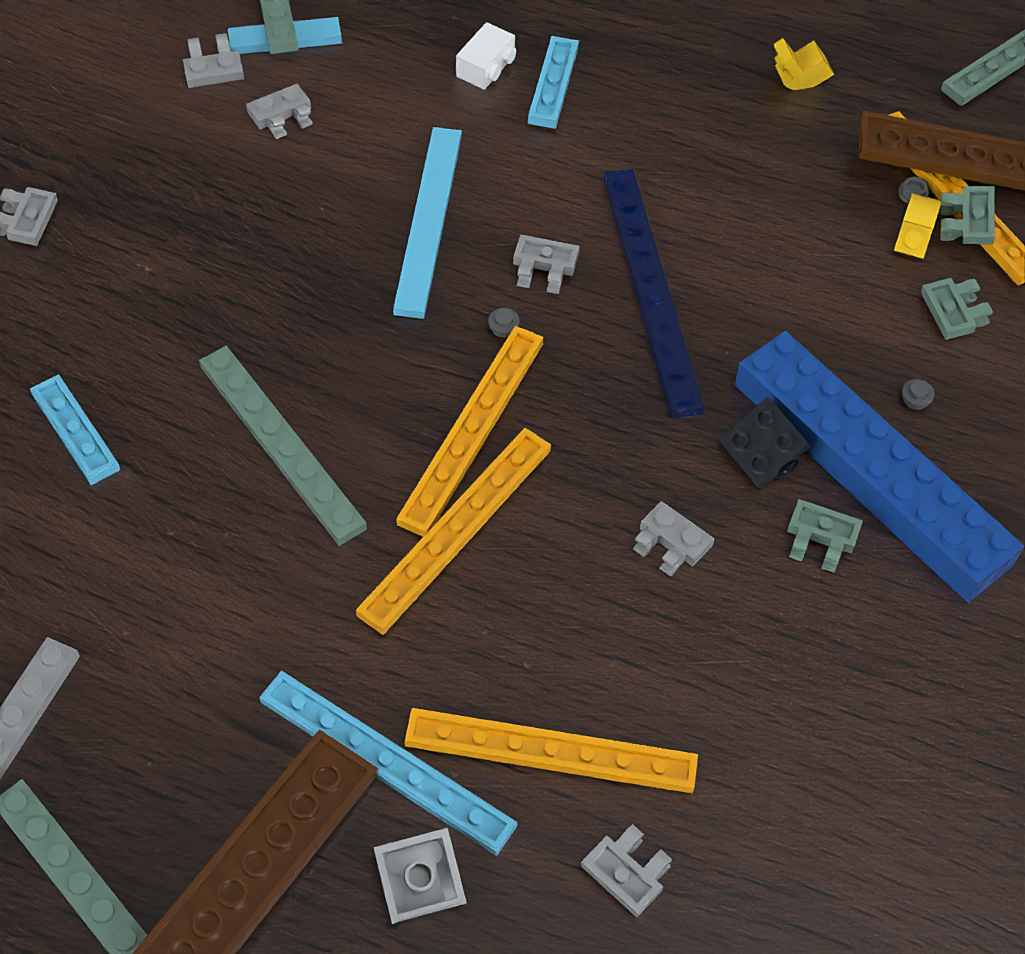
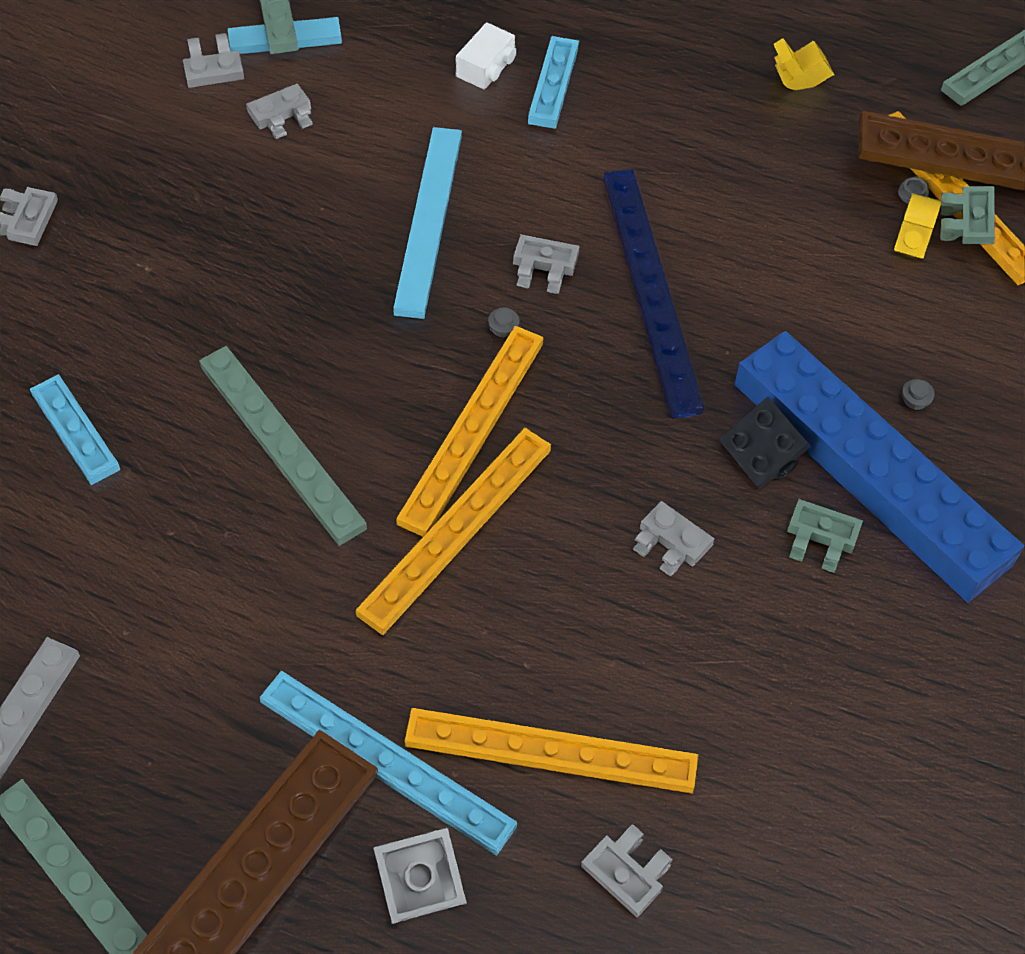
sand green plate [921,278,993,340] -> none

